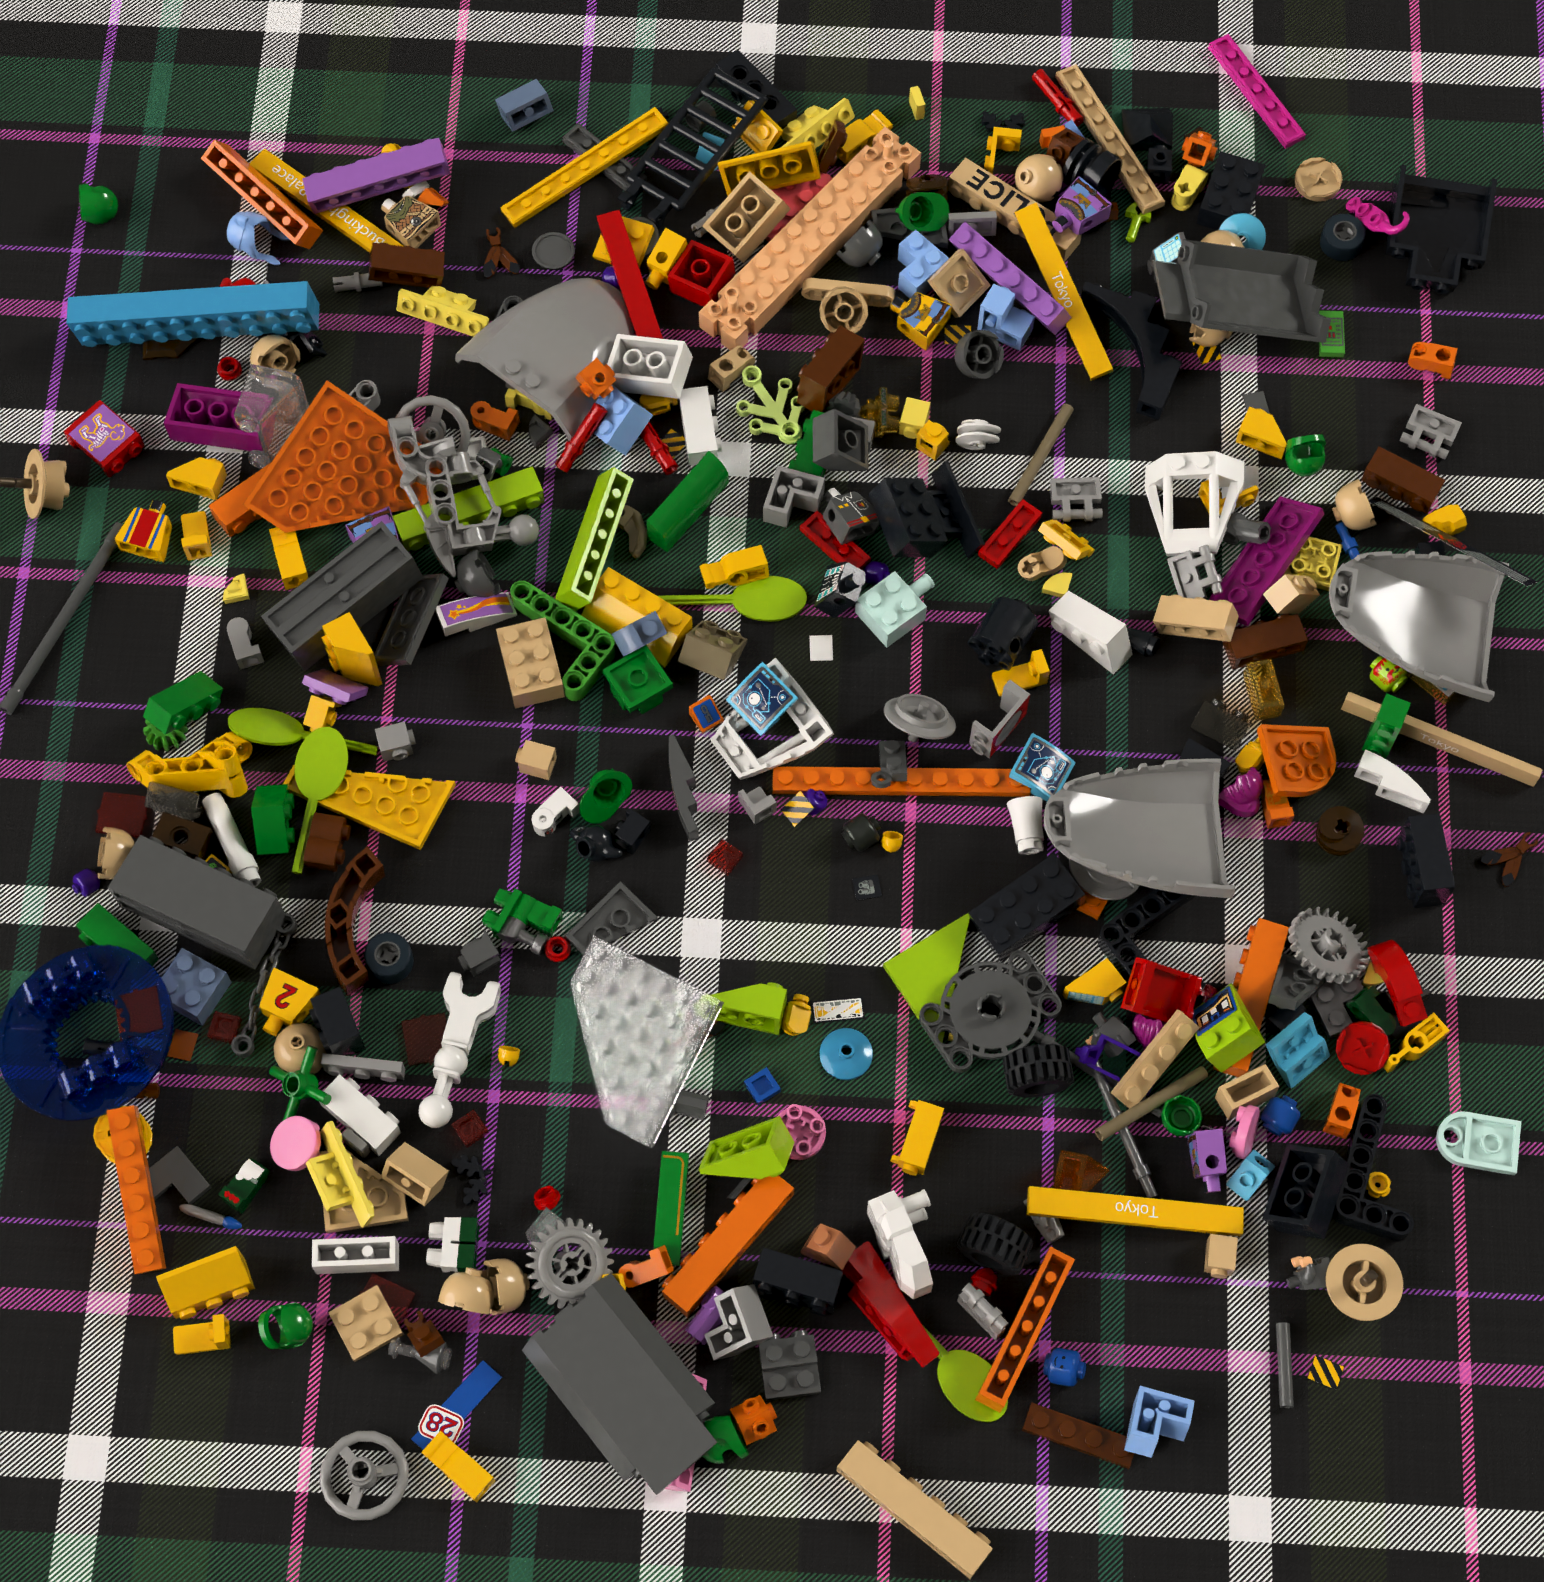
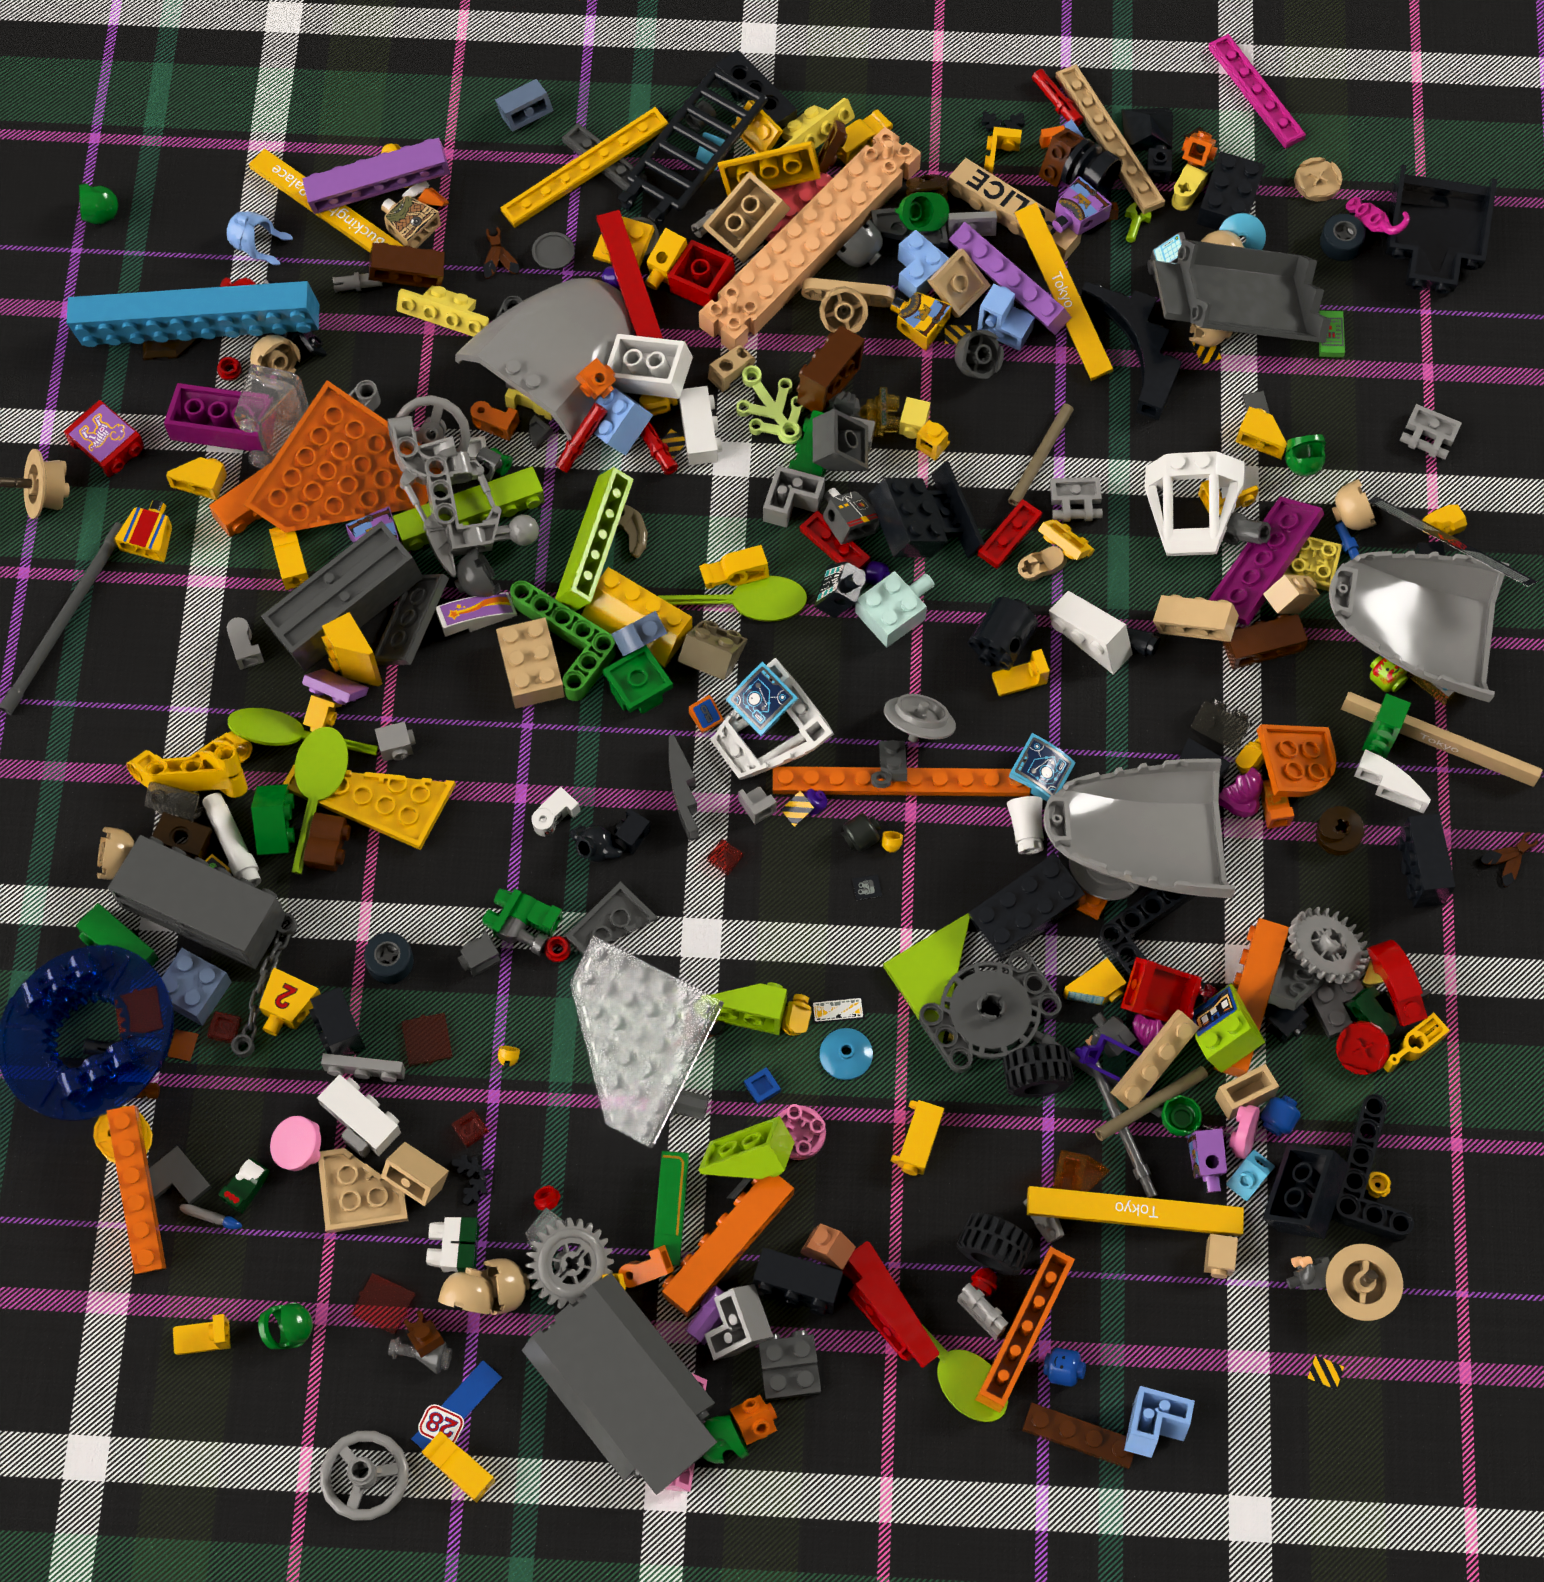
dark purple piece [72,869,100,897] -> none
clear red piece [95,792,149,837] -> none
green brick [143,671,223,735] -> none
bright green gear [143,720,188,752] -> none
yellow slope [156,1246,255,1320] -> none
yellow bracket [181,511,213,561] -> none
orange brick [201,140,323,249] -> none
light yellow tile [223,574,250,604] -> none
green bar [269,1045,331,1121] -> none
tan cylinder [274,1023,327,1074] -> none
light yellow bracket [306,1121,374,1228] -> none
white brick [312,1236,399,1274] -> none
reddish brown brick [325,846,385,996] -> none
tan plate [328,1285,404,1362] -> none
white piece [418,972,501,1128] -> none
tan brick [515,740,557,780] -> none
green piece [579,768,632,824] -> none
green brick [646,451,729,552] -> none
white sticker [810,635,833,661] -> none
tan brick [836,1440,993,1579] -> none
white brick [867,1189,933,1299] -> none
light yellow tile [909,86,925,120] -> none
white piece [956,419,1001,450] -> none
light grey panel [969,680,1030,759] -> none
tan cylinder [1015,154,1063,203] -> none
light yellow tile [1041,573,1072,598] -> none
light grey plate [1167,545,1223,599] -> none
clear yellow brick [1243,659,1285,721] -> none
medium azure slope [1266,1012,1330,1089] -> none
dark grey piece [1276,1322,1294,1408] -> none
orange leg [1322,1083,1361,1139] -> none
reddish brown brick [1361,446,1445,514] -> none
orange leg [1408,342,1458,379] -> none
light aqua tile [1436,1111,1521,1175] -> none

